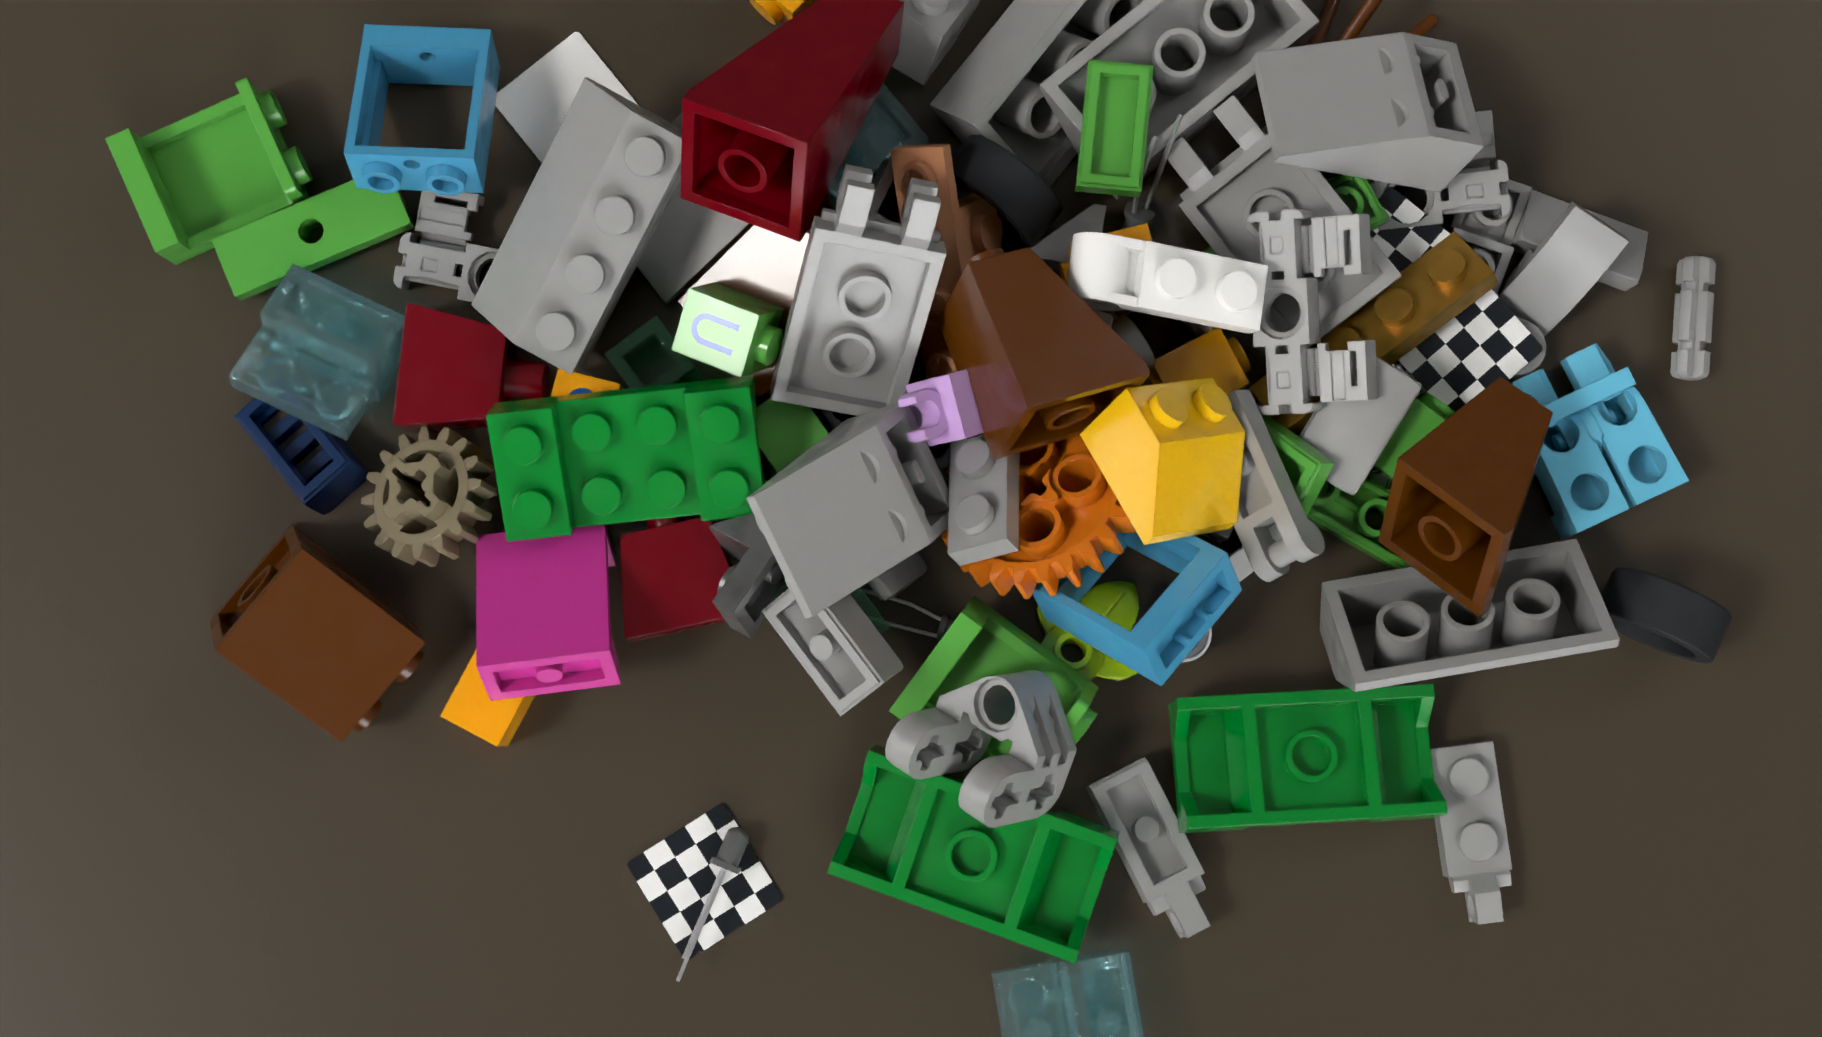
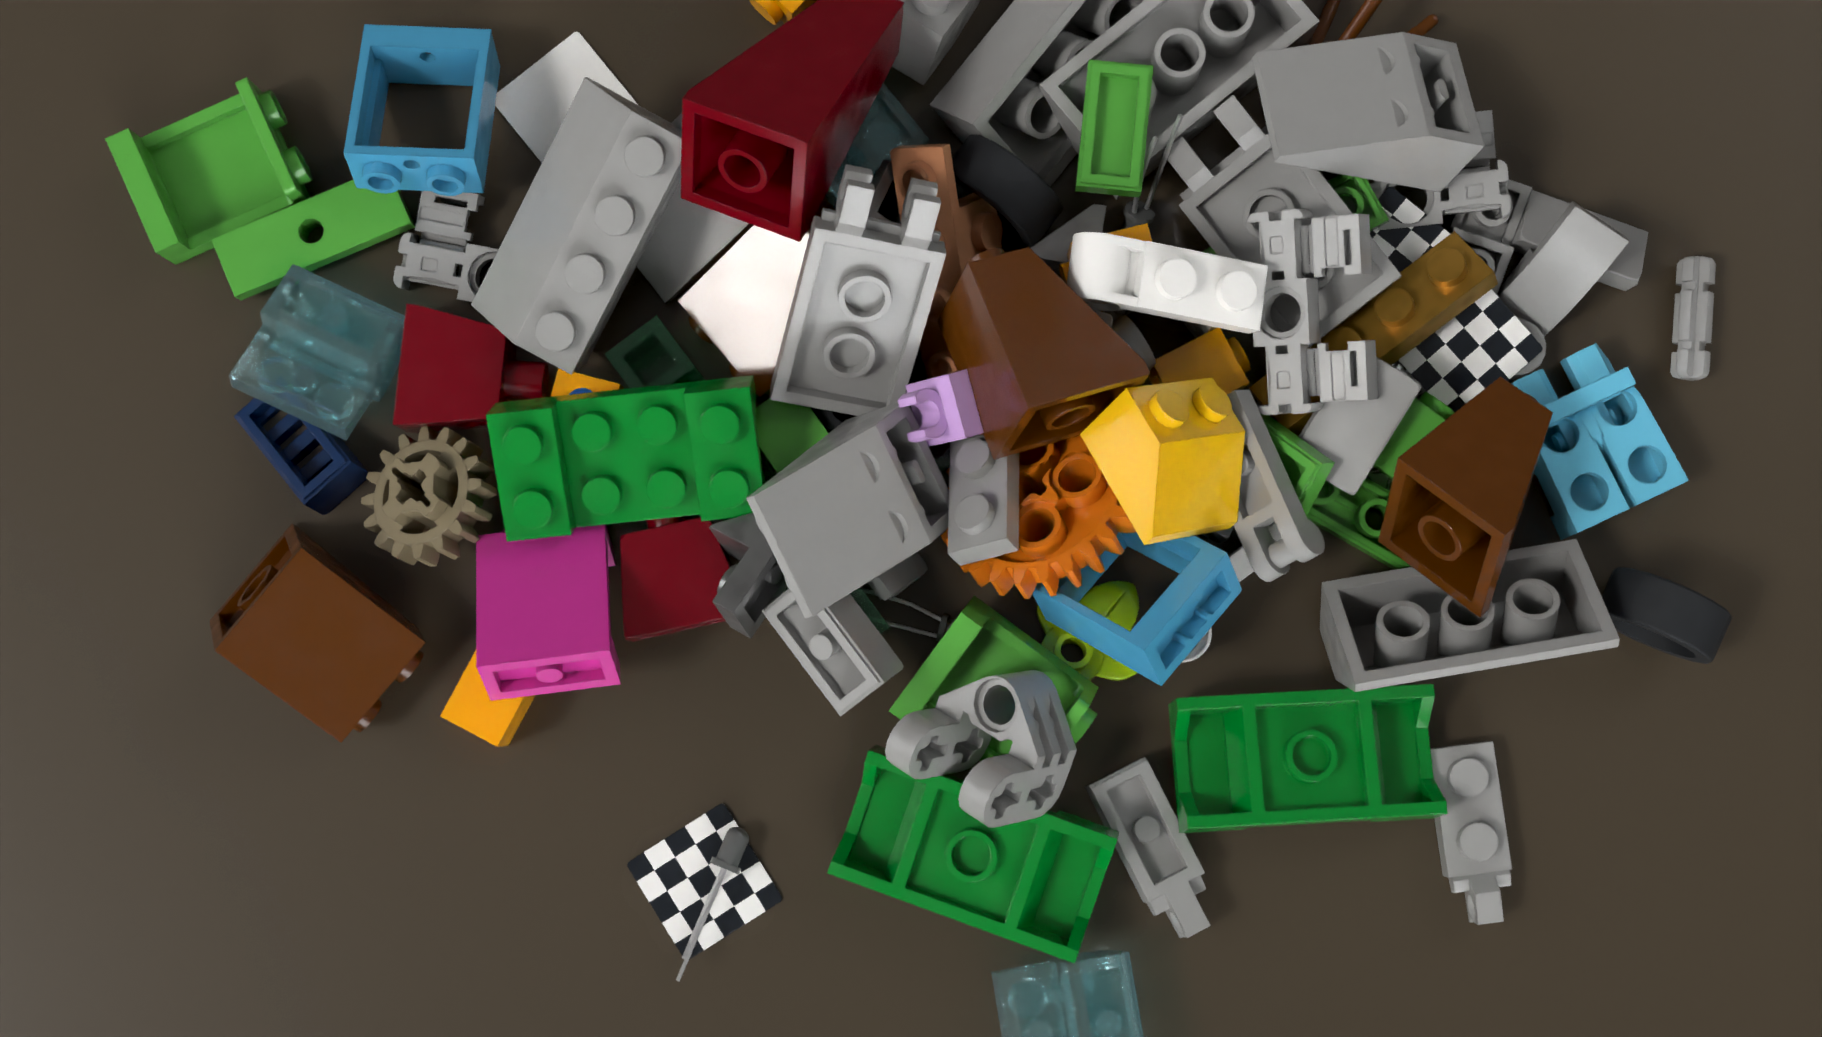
brick [671,282,784,377] -> none

